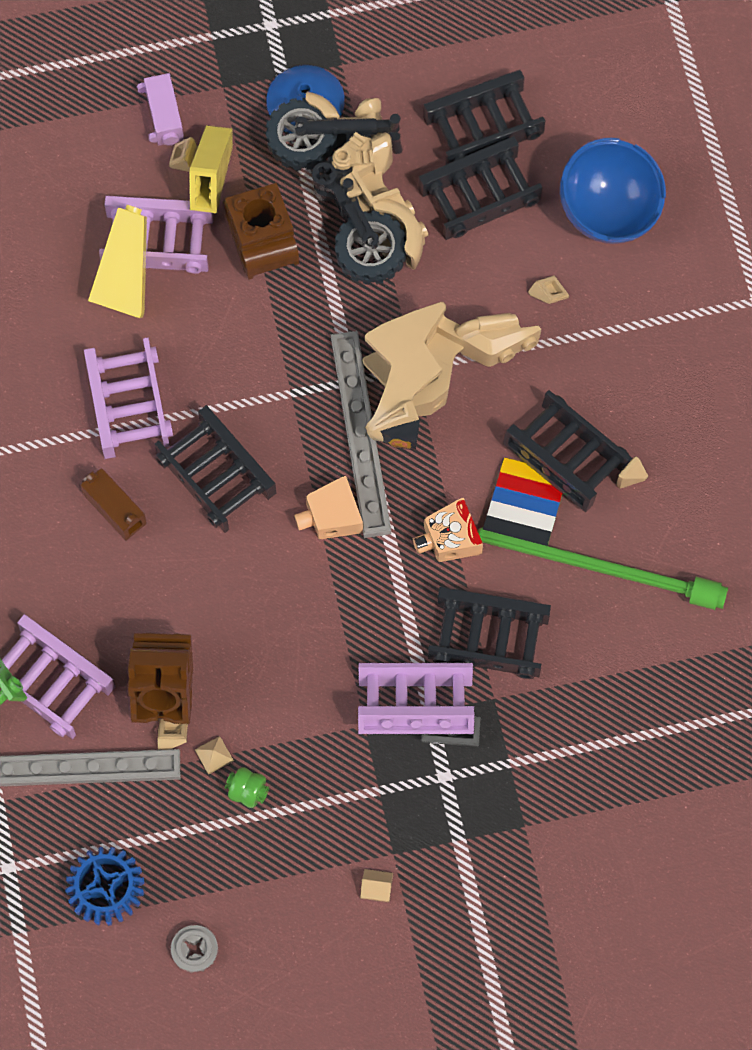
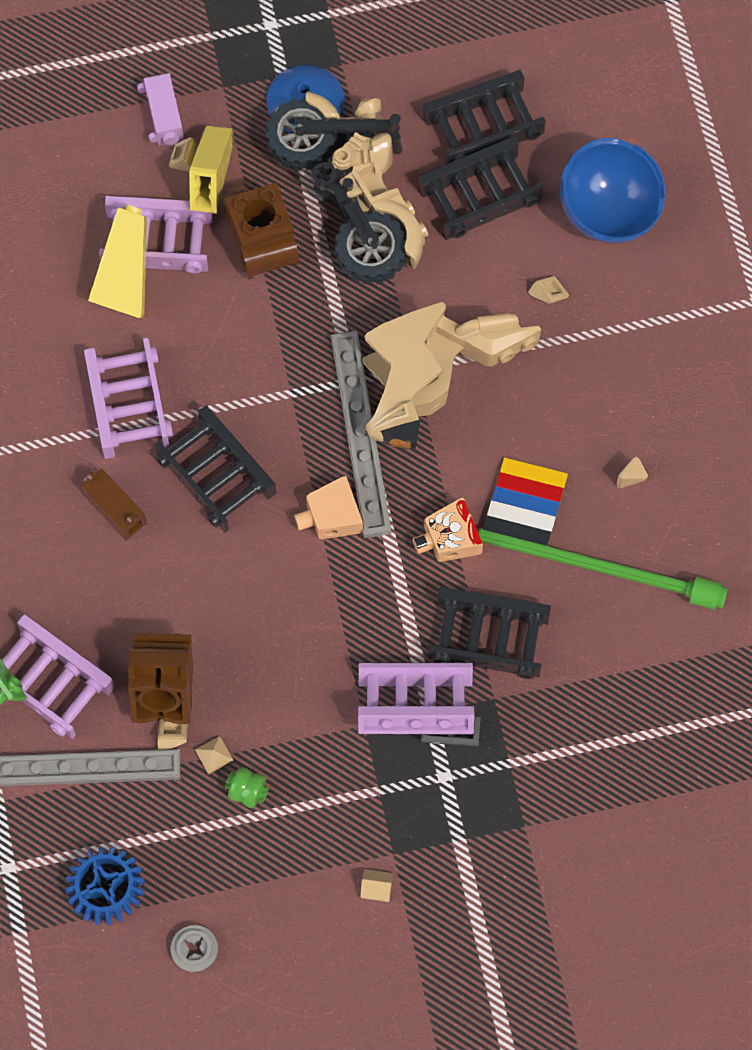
black fence [503,390,632,513] -> none

